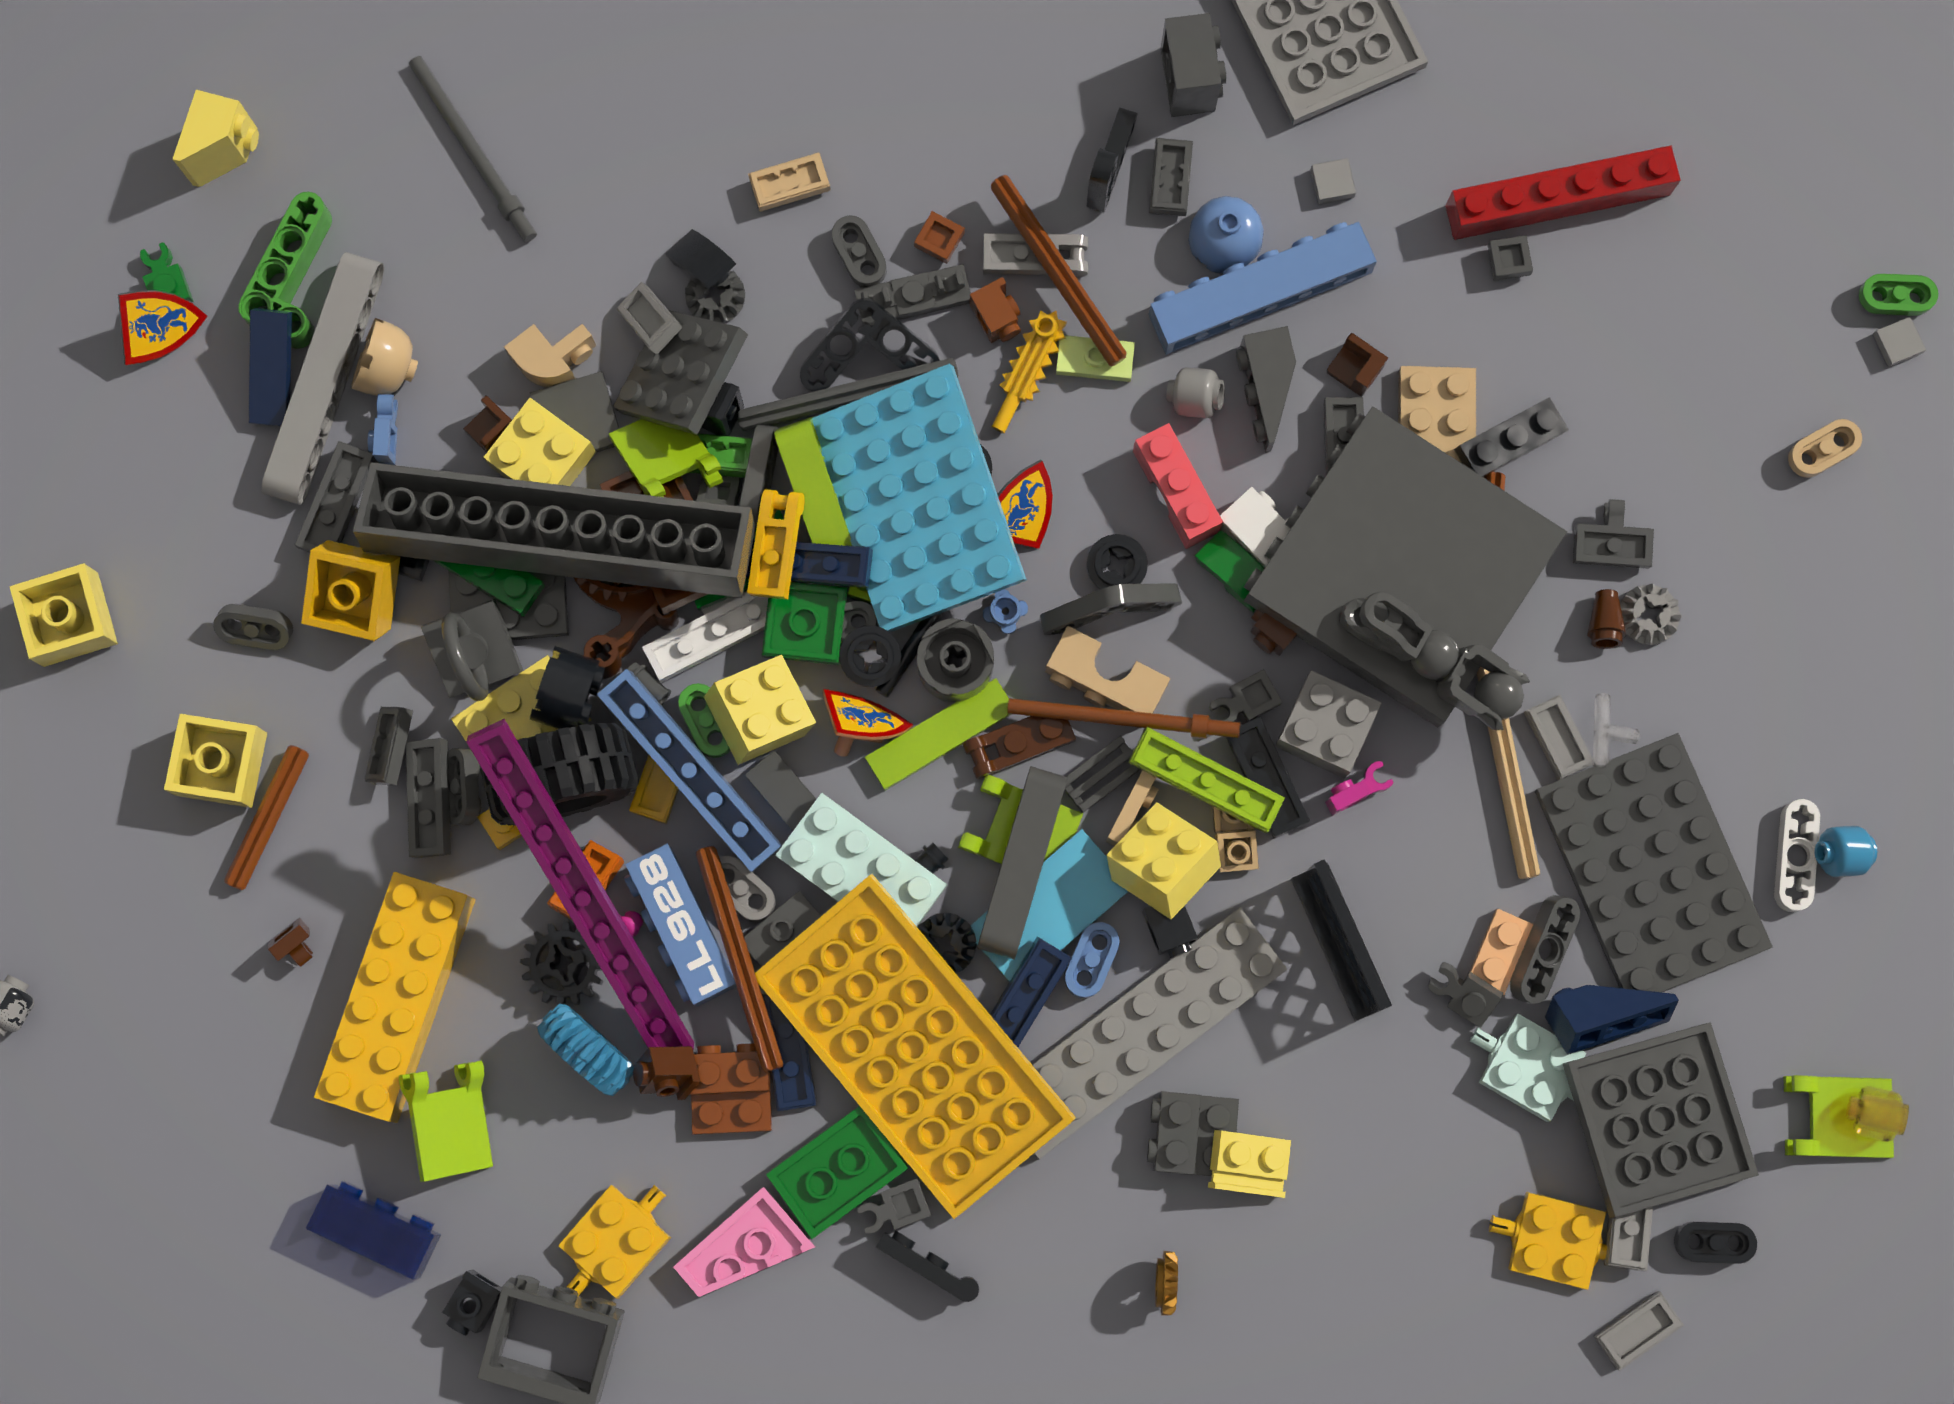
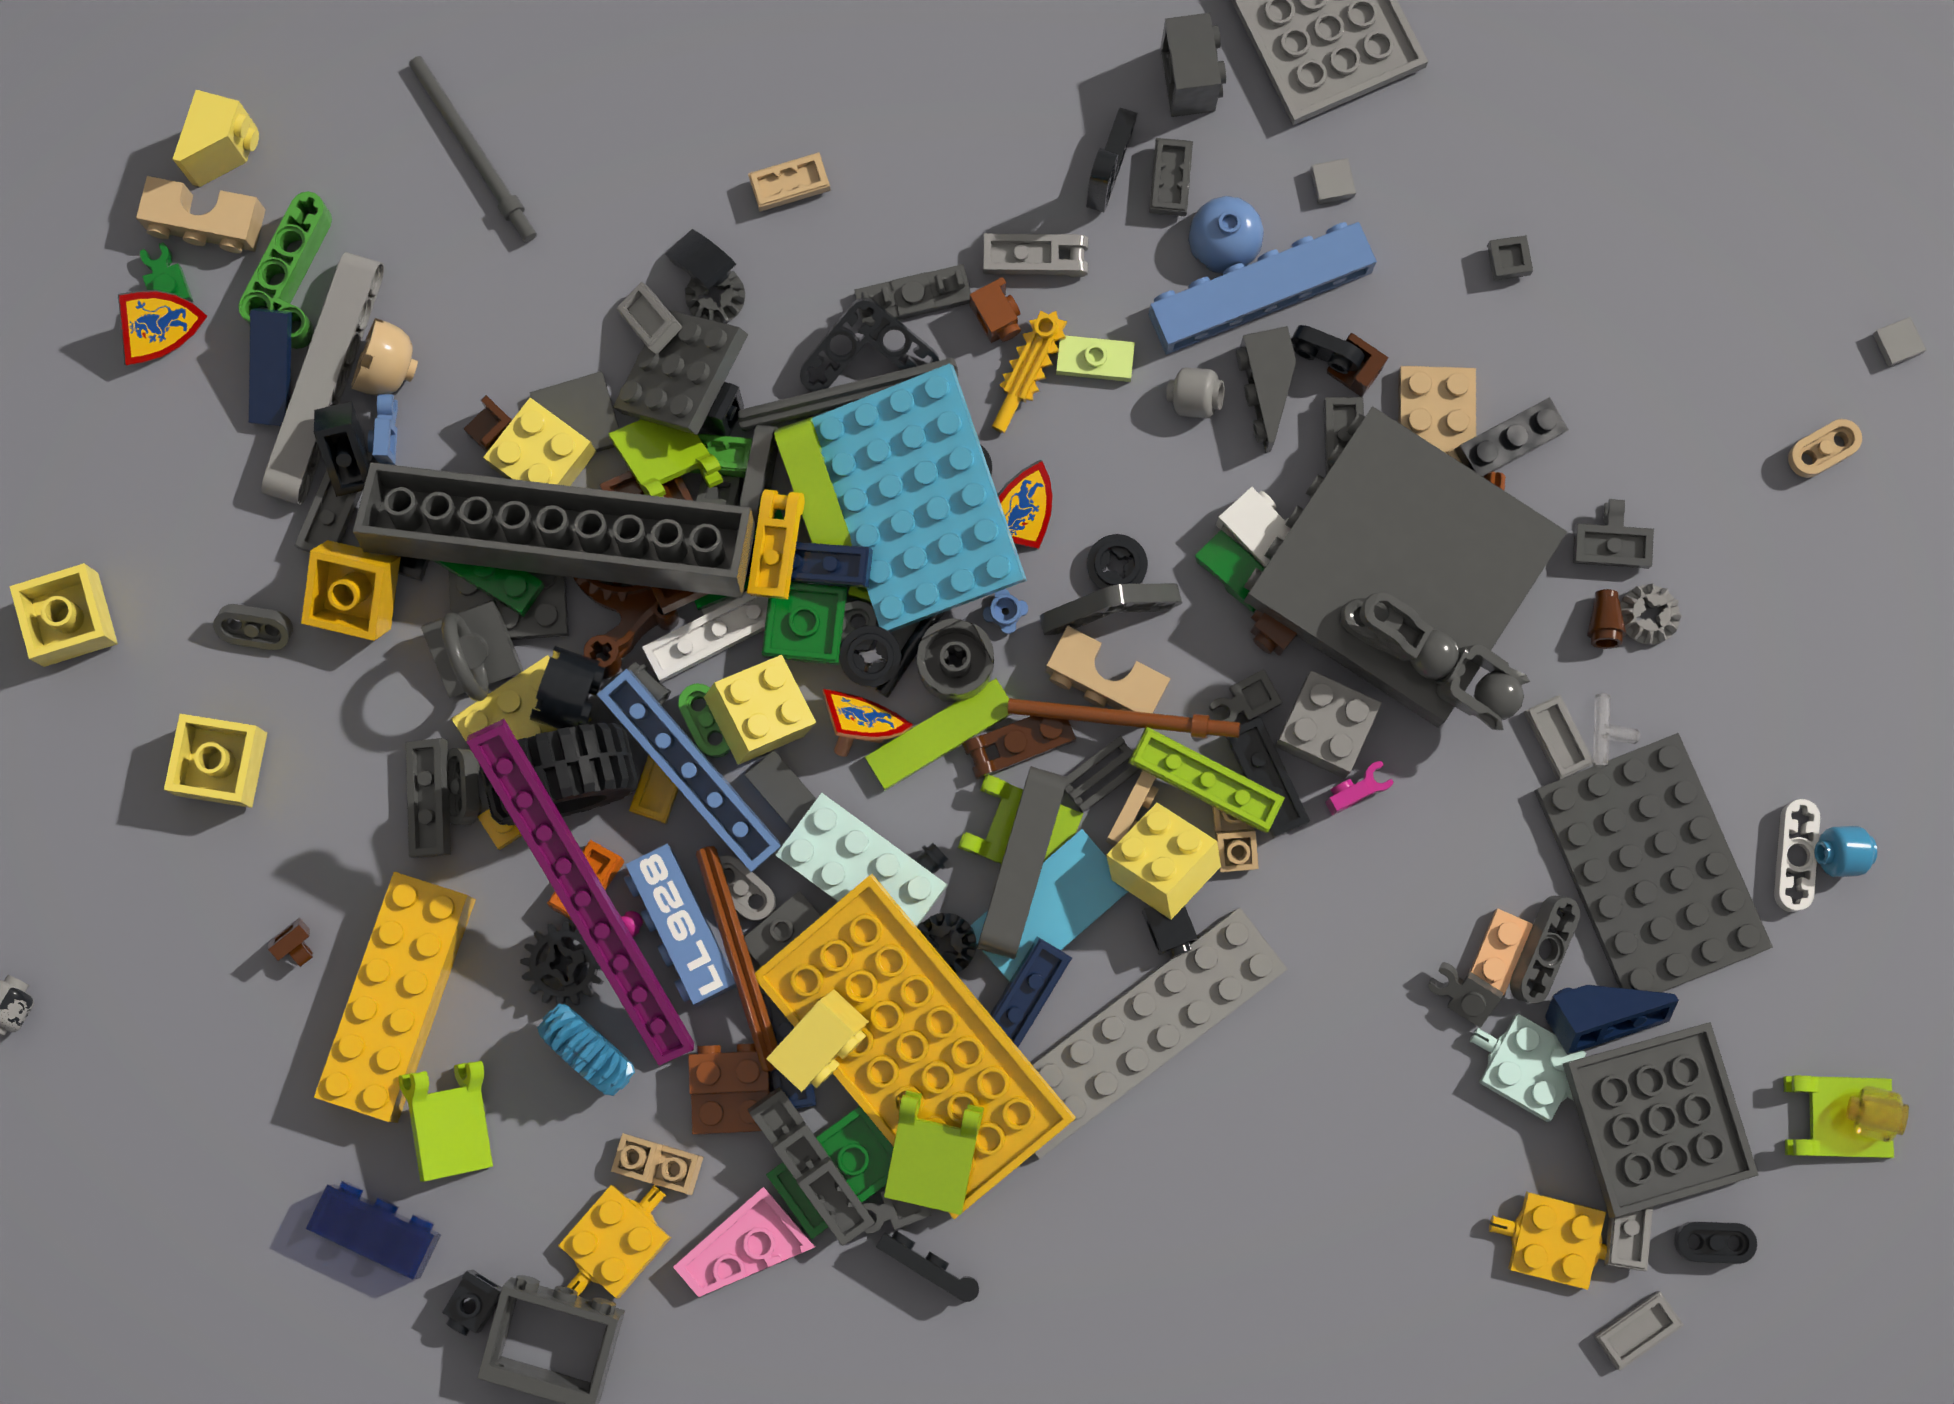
dark orange axle [224,745,309,890] -> none
dark grey plate [365,707,413,786] -> none
tan brick [504,324,596,387] -> none
reddish brown brick [633,1046,700,1100] -> none
dark grey plate [832,215,887,287] -> none
dark orange plate [914,211,965,264] -> none
dark orange axle [991,175,1127,366] -> none
medium blue plate [1065,922,1120,998] -> none
coral arch [1133,423,1223,549] -> none
dark grey plate [1147,1091,1239,1176] -> none
pearl gold gear [1155,1251,1178,1316] -> none
light yellow plate [1208,1130,1291,1198] -> none
black fence [1291,859,1392,1021] -> none
red brick [1445,145,1681,240] -> none
tan axle [1477,667,1540,879] -> none
bright green plate [1859,274,1938,316] -> none
none -> tan arch [136,176,266,253]
none -> black slope [313,401,370,497]
none -> tan slope [611,1133,704,1195]
none -> dark grey slope [747,1086,875,1246]
none -> light yellow brick [766,990,869,1092]
none -> lime flag [884,1090,984,1215]
none -> black plate [1291,325,1365,374]

